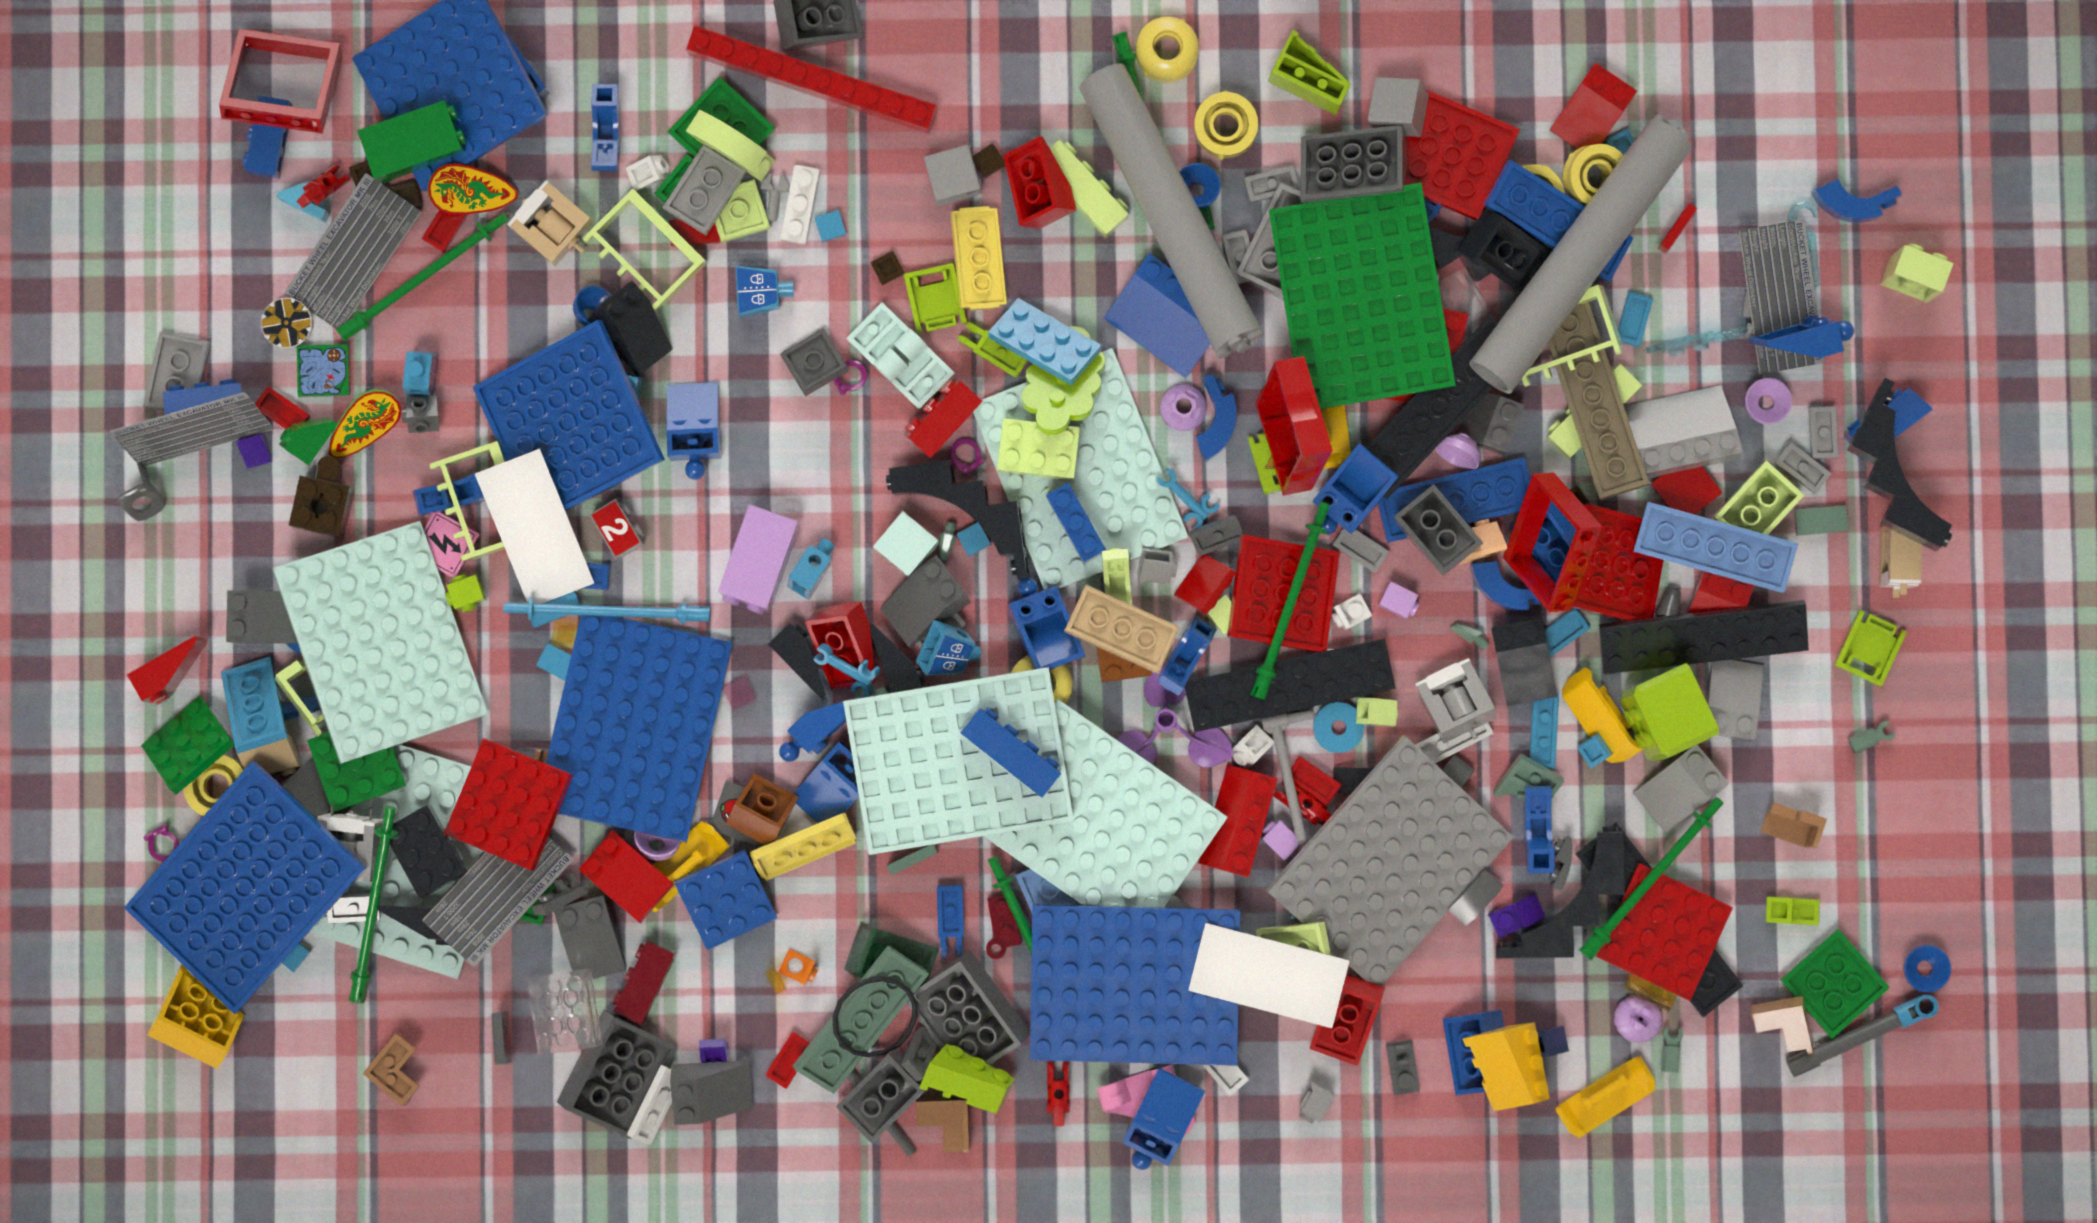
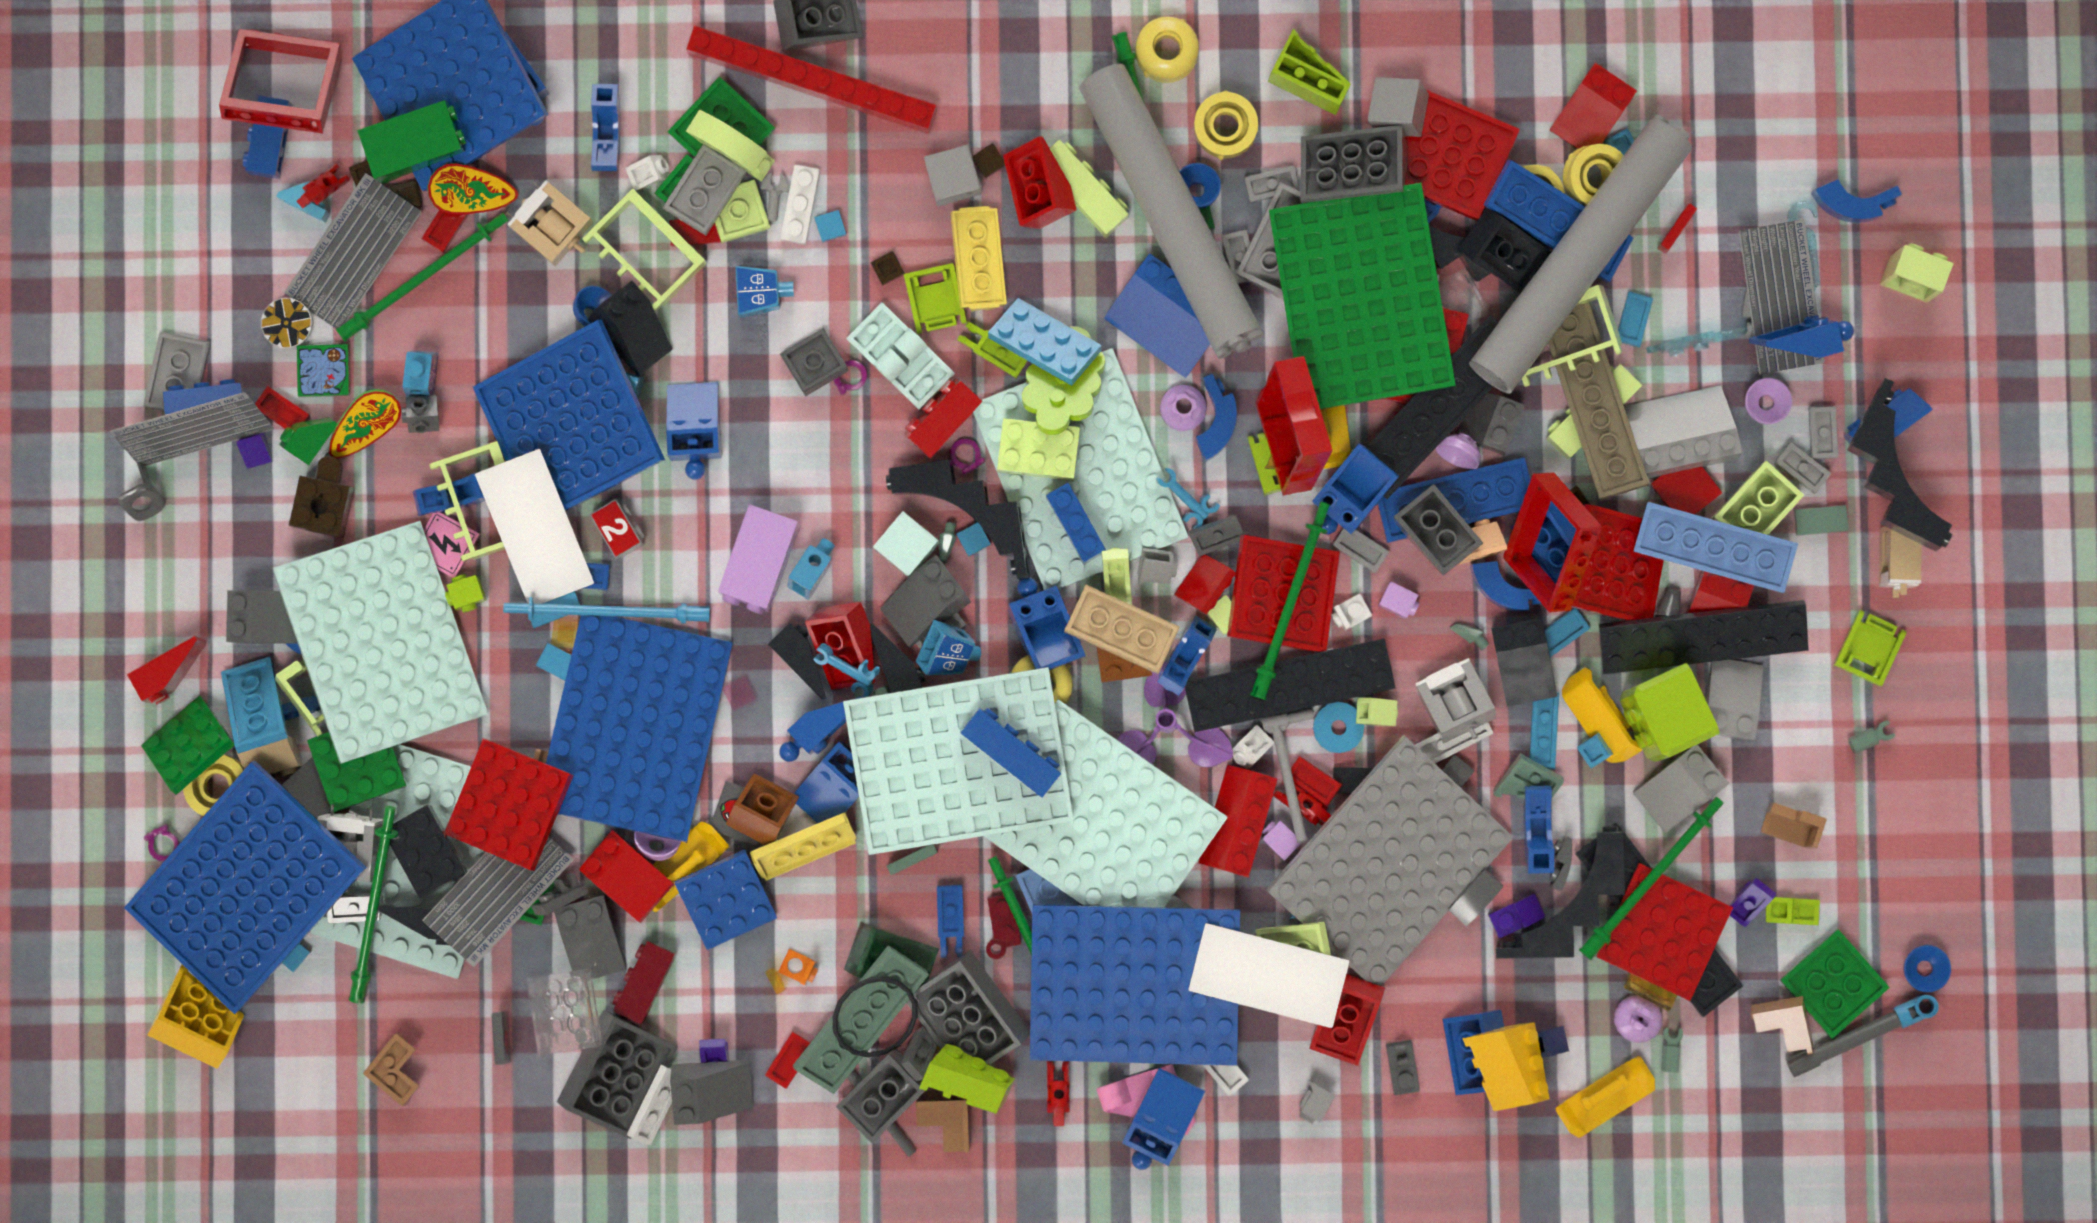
none -> dark purple slope [1729,878,1776,927]

